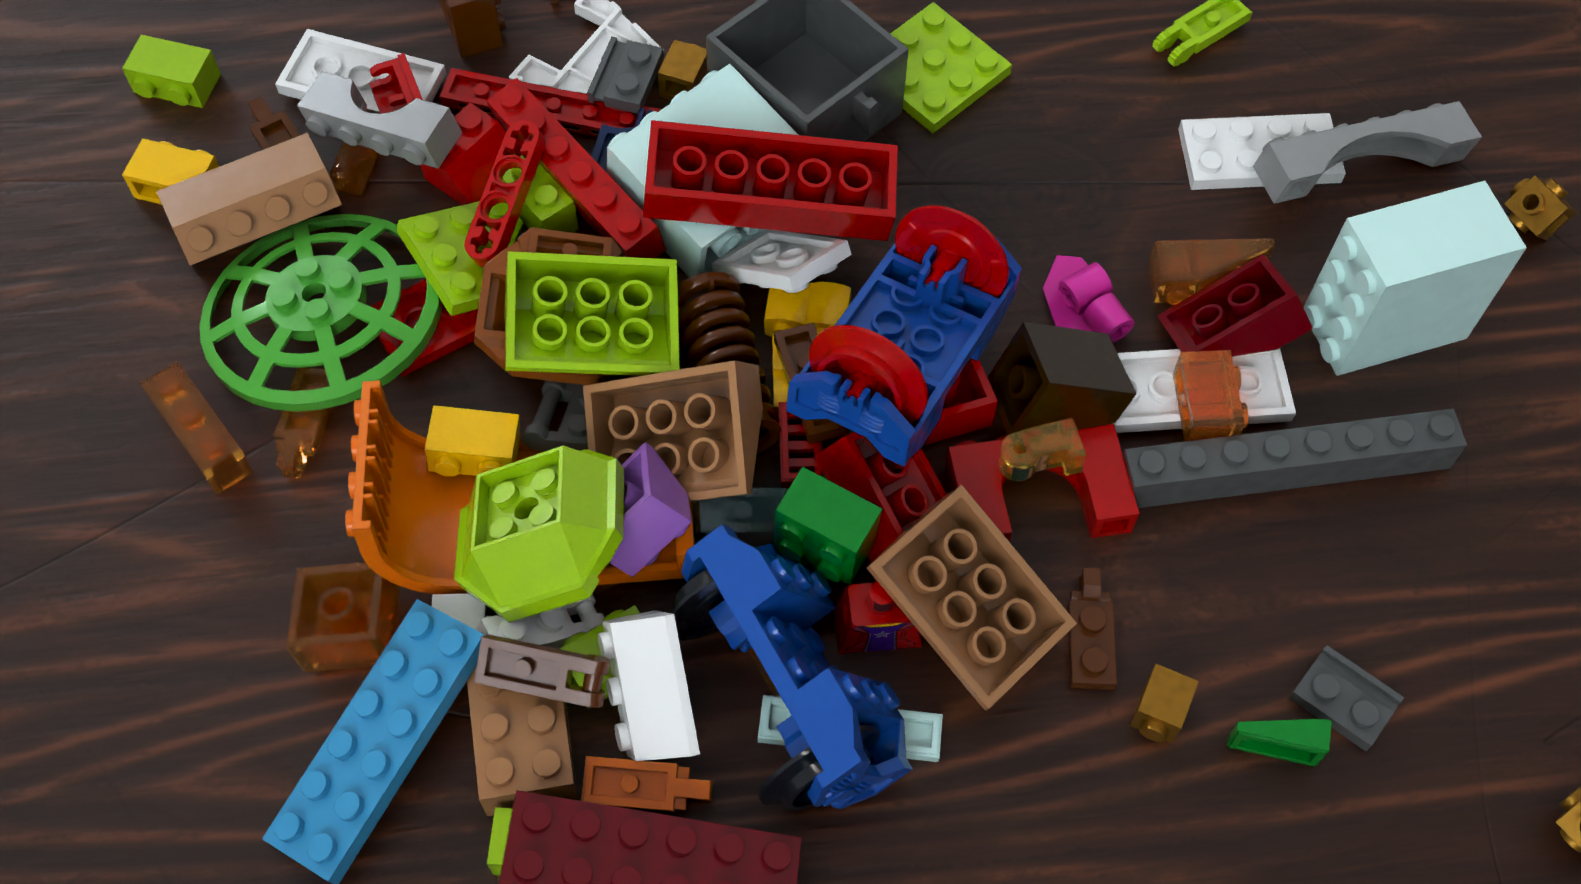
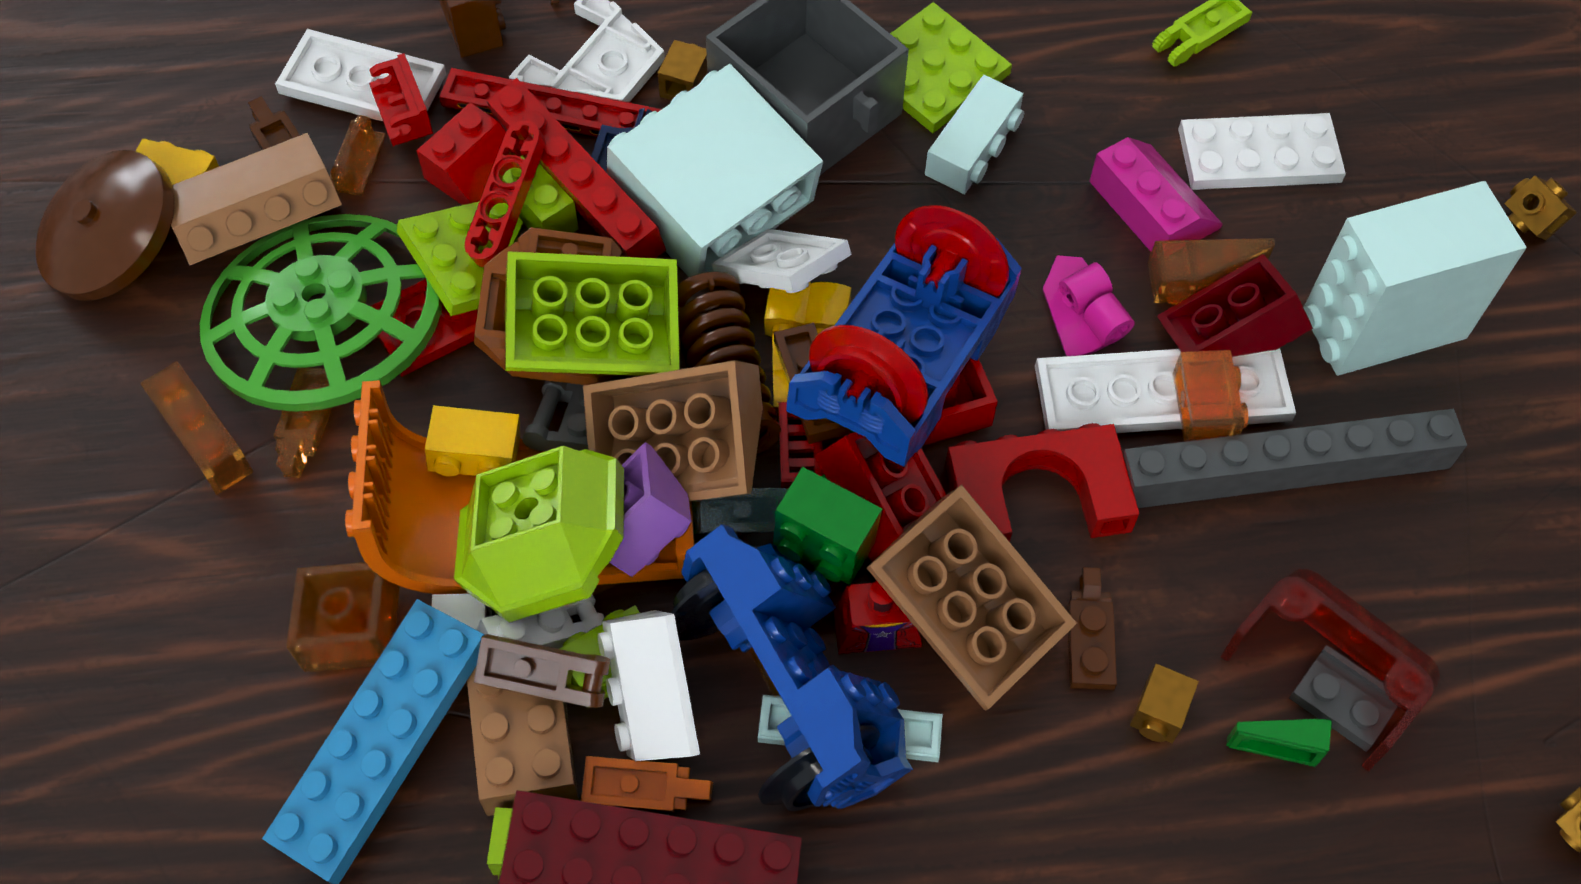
lime brick [122,34,221,108] -> none
light grey arch [297,71,462,168] -> none
dark grey plate [587,36,664,114] -> none
red brick [643,120,898,241] -> none
dark brown slope [987,321,1136,442] -> none
clear yellow leg [998,418,1086,481] -> none
light grey arch [1253,101,1482,204] -> none
none -> reddish brown dish [36,150,174,301]
none -> light aqua brick [925,74,1024,195]
none -> dark pink slope [1089,137,1223,262]
none -> clear red windscreen [1221,569,1440,772]

